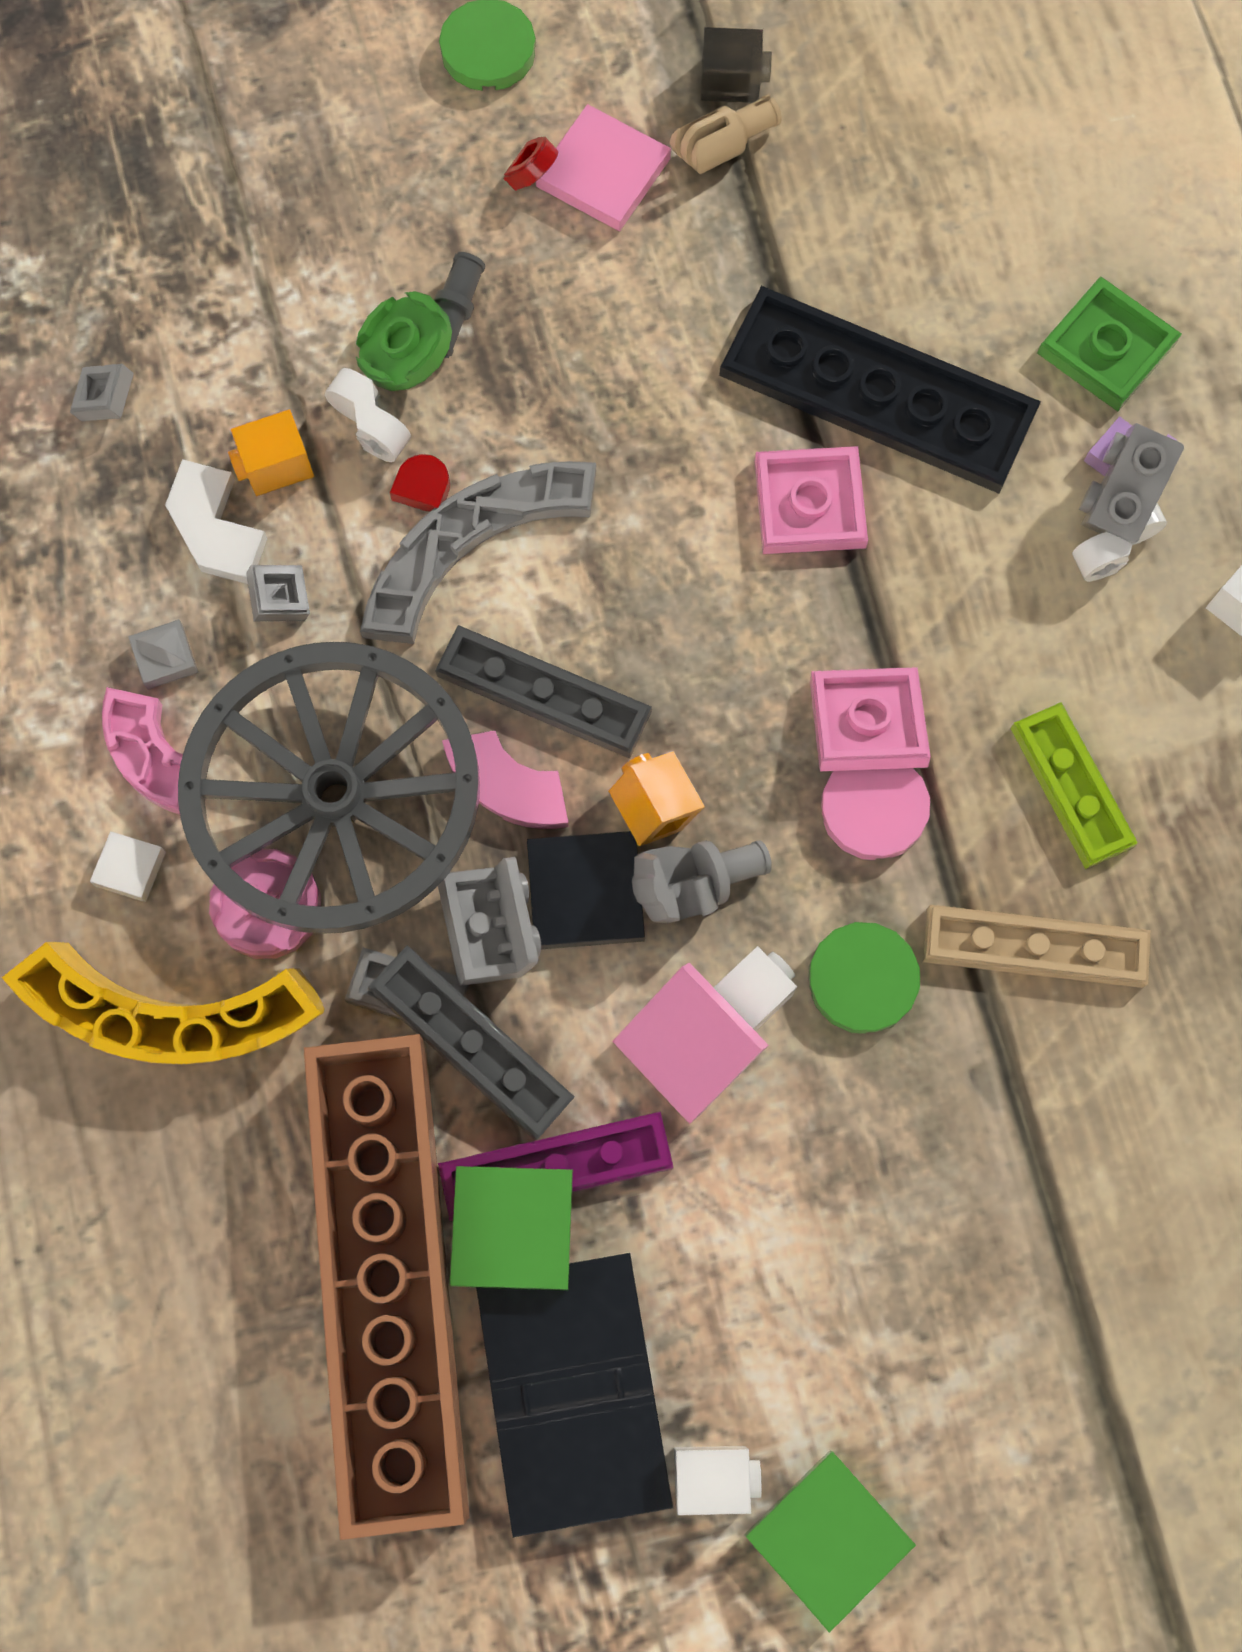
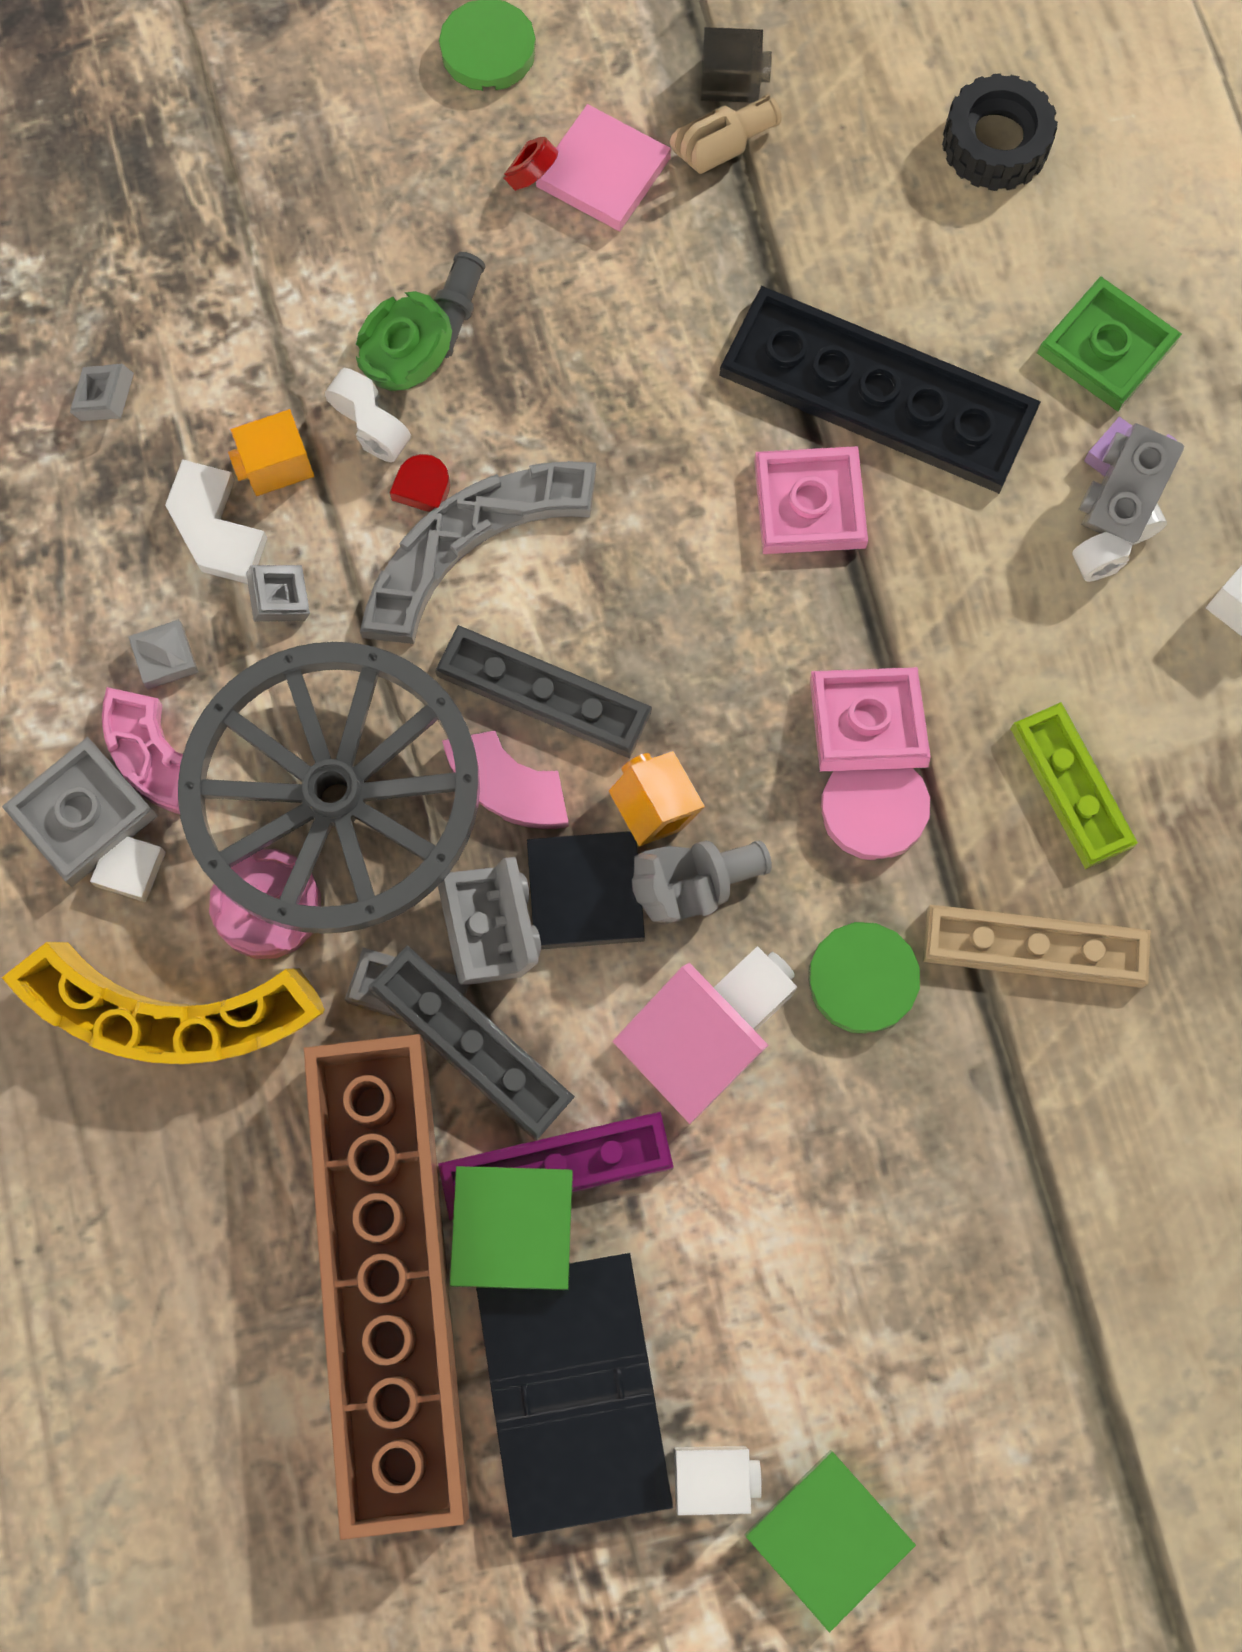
none -> light grey tile [2,737,157,887]
none -> black tyre [942,73,1058,191]

